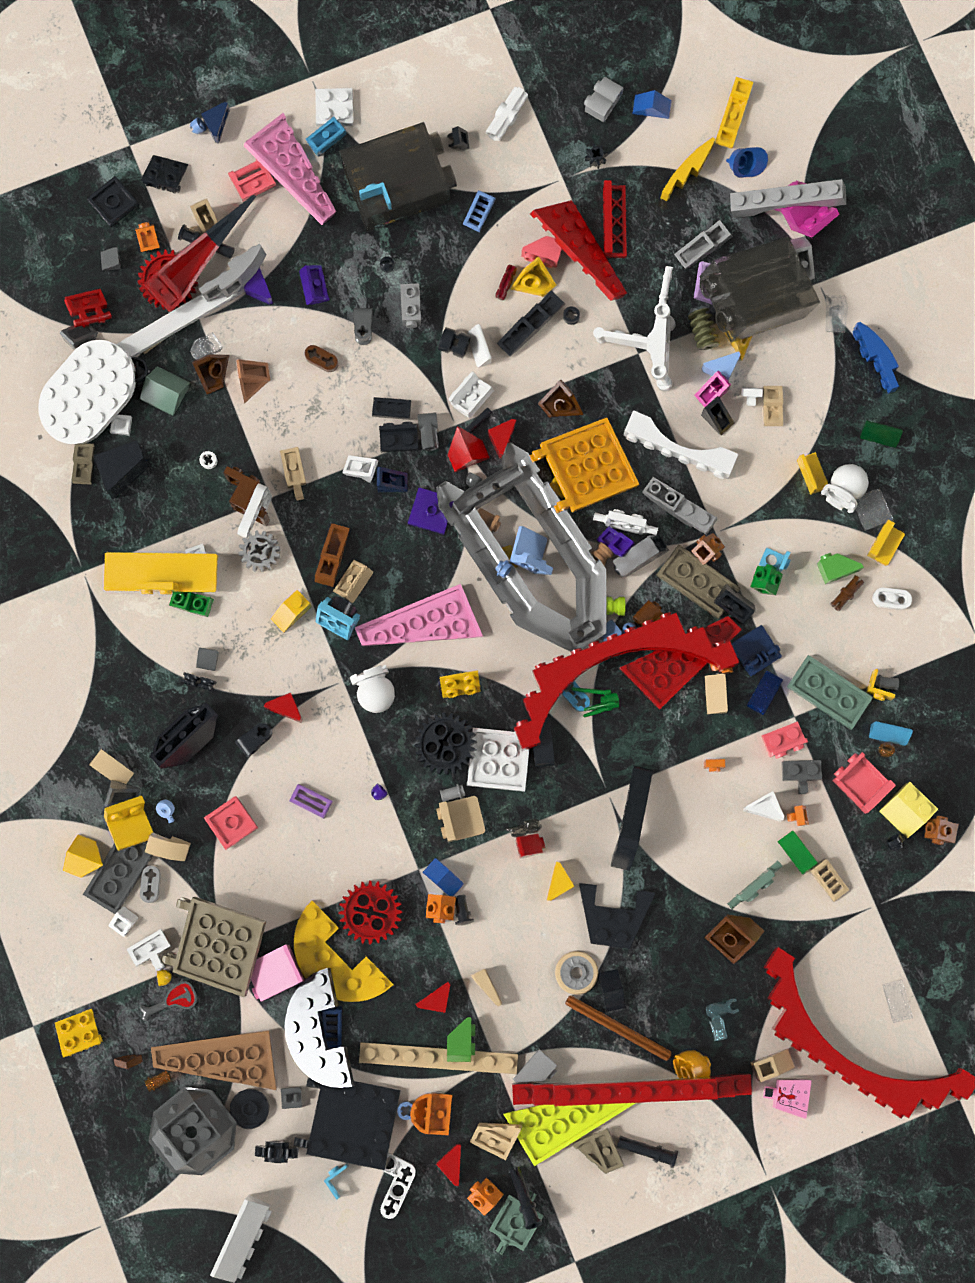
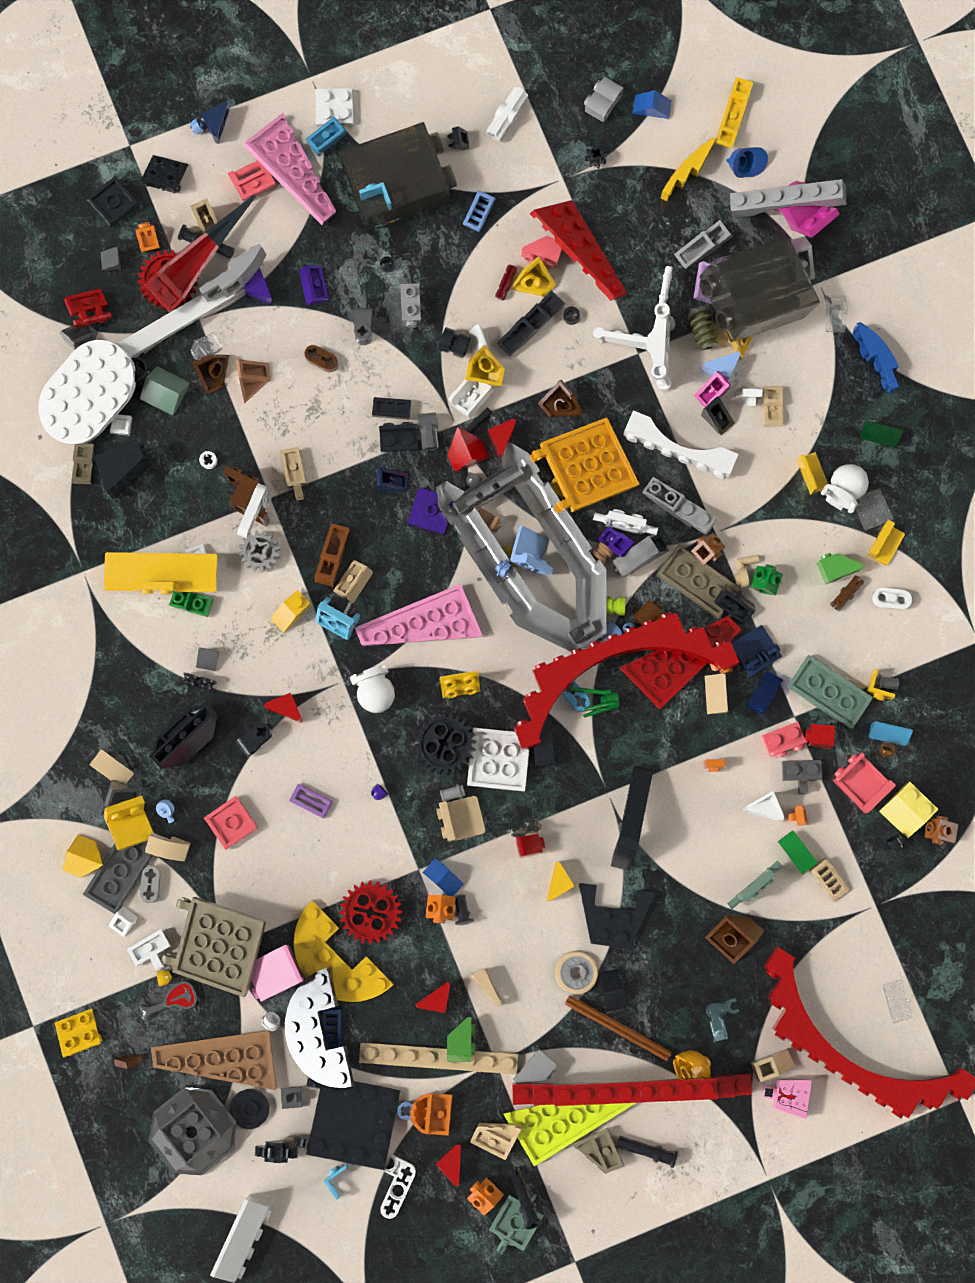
clear orange pin [145,1070,171,1092] -> none
white slope [343,455,378,483] -> none
red fence [603,180,627,258] -> none
medium azure bracket [759,548,791,573] -> none
none -> white plate [262,1012,280,1031]
none -> yellow slope [465,345,505,386]
none -> tan plate [735,555,759,588]
none -> red slope [805,724,835,749]

